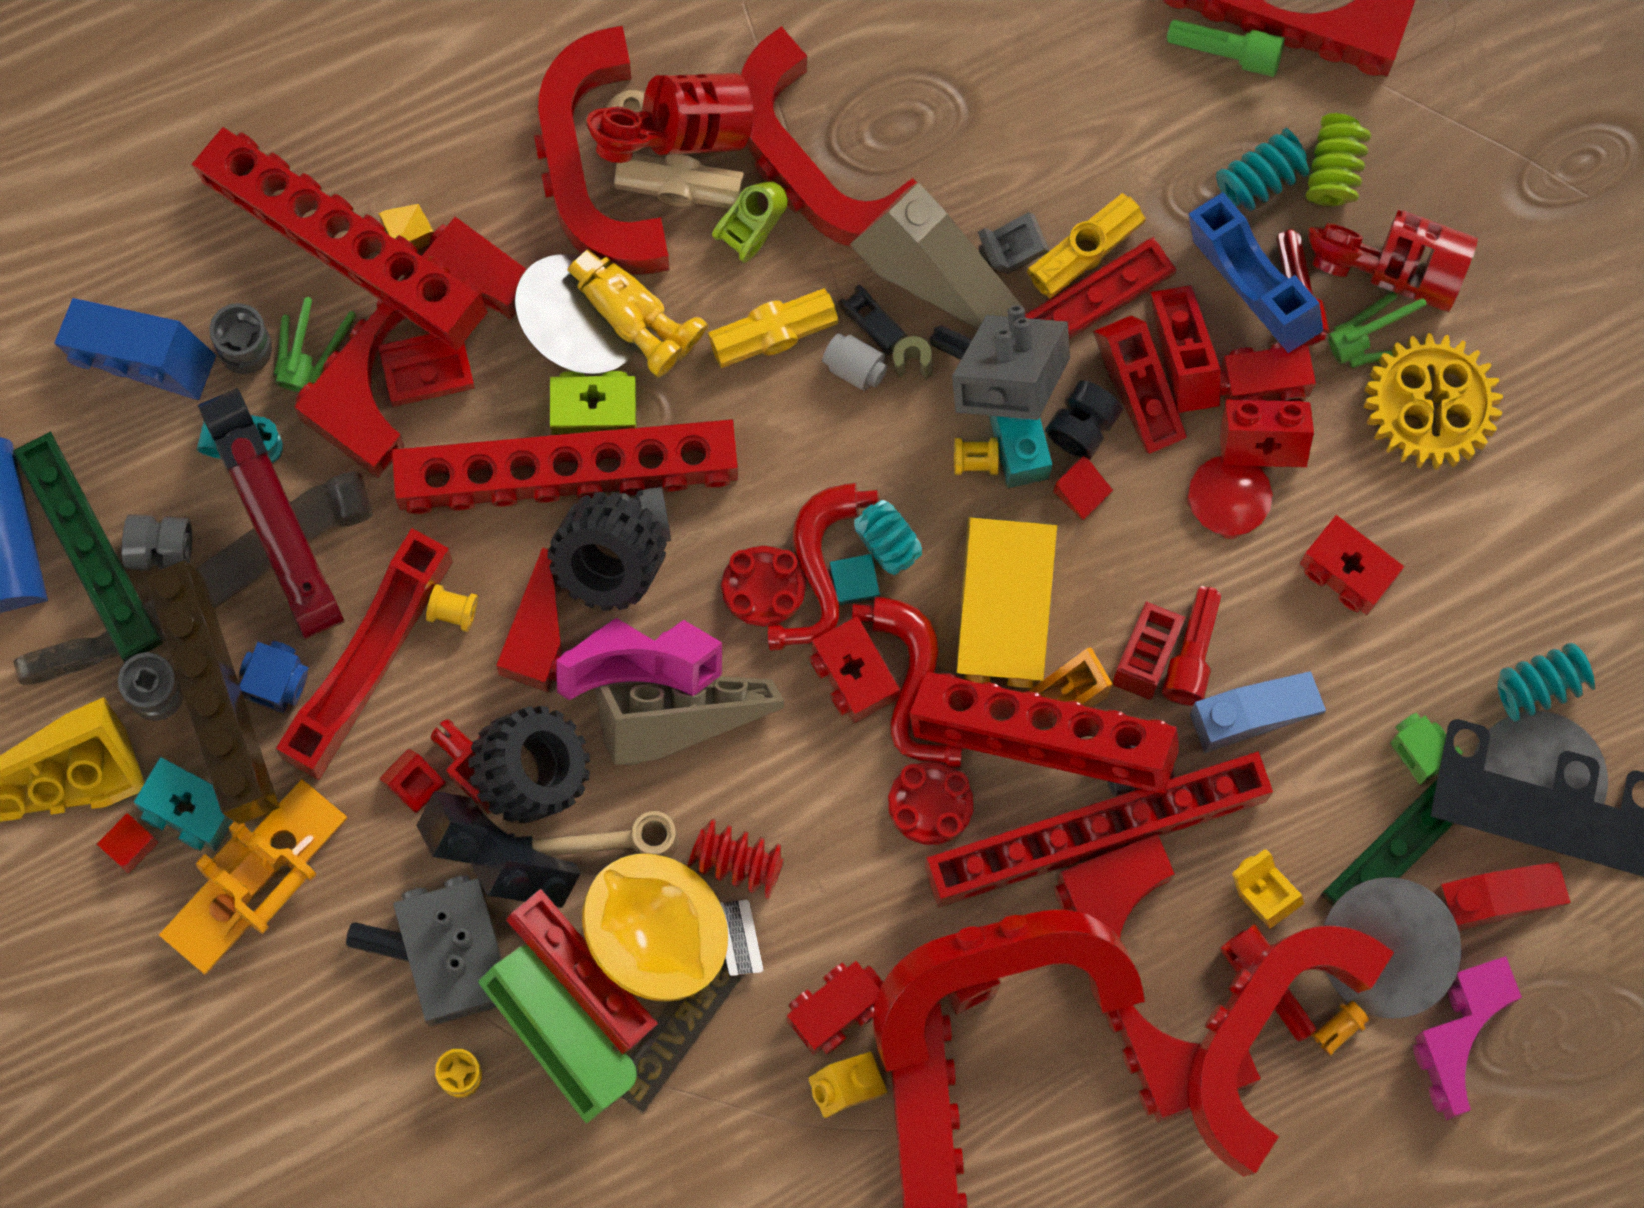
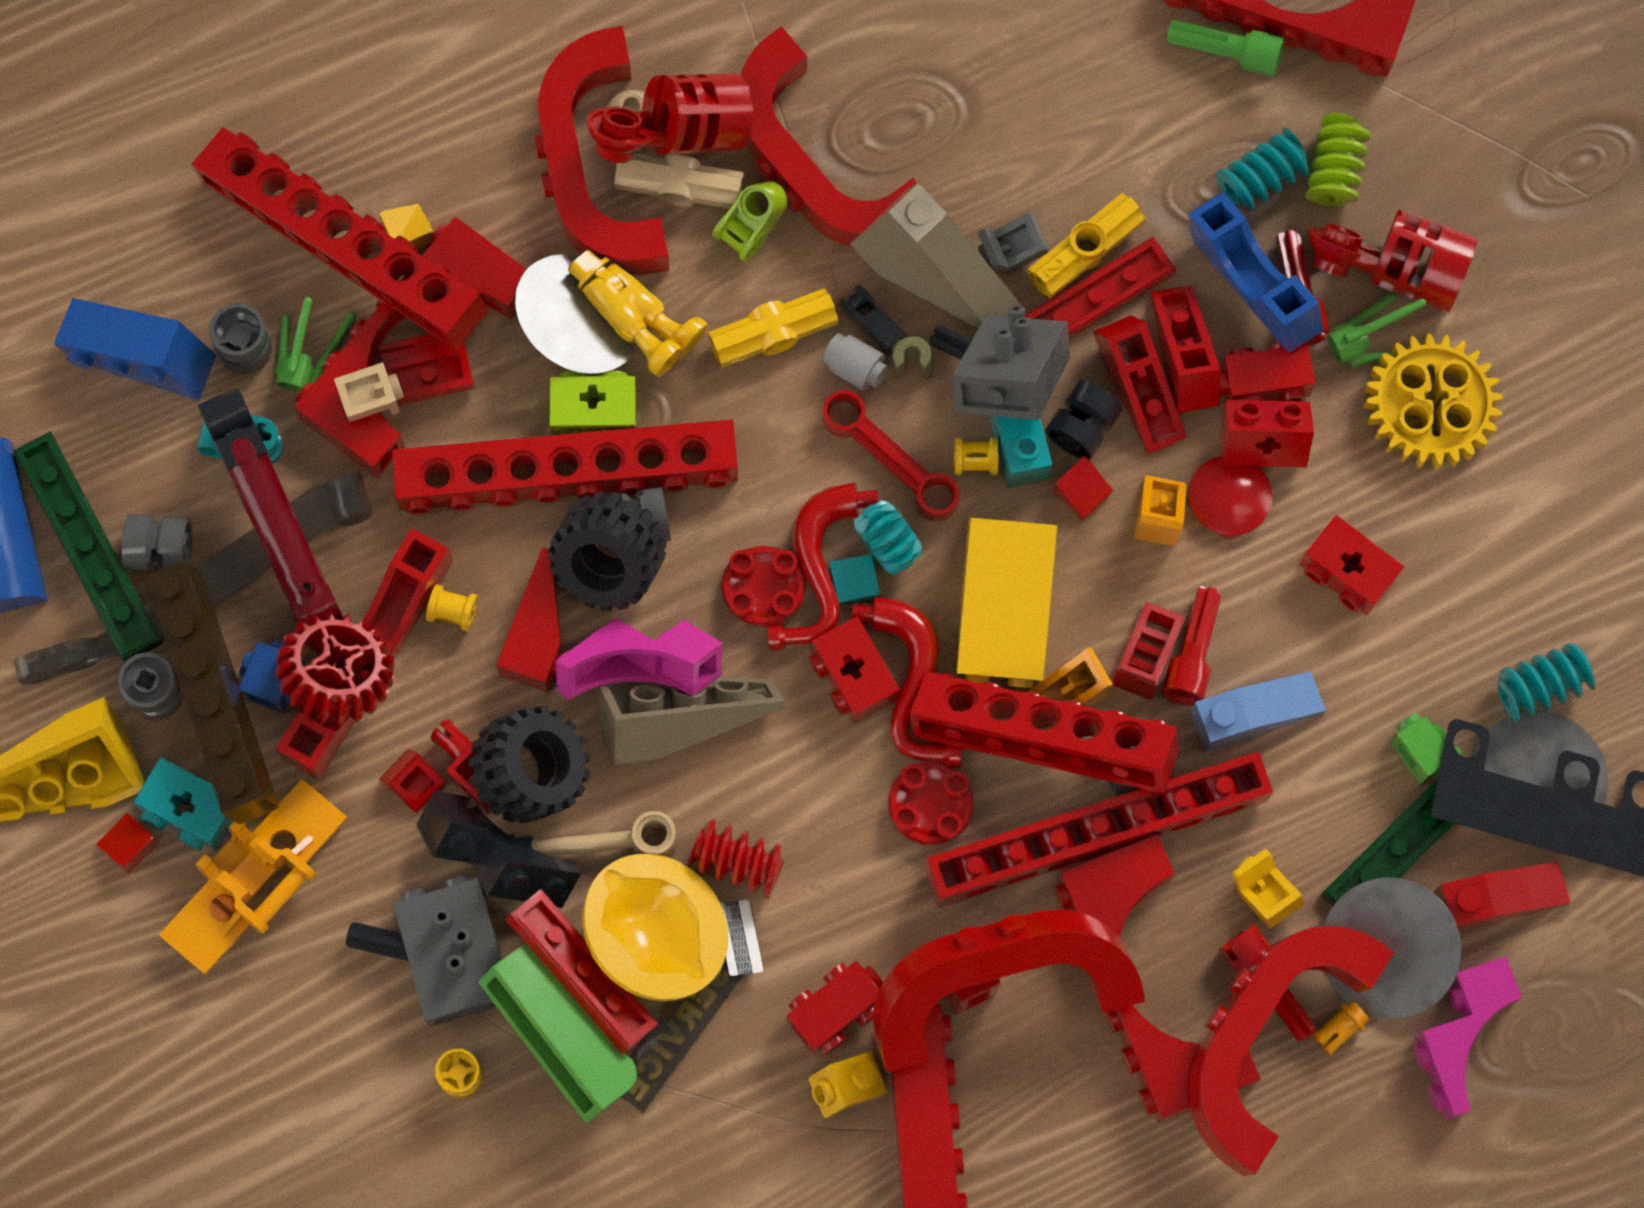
none -> red gear [276,611,395,726]
none -> tan bracket [334,362,404,422]
none -> red piece [823,390,959,521]
none -> light orange slope [1133,475,1187,546]

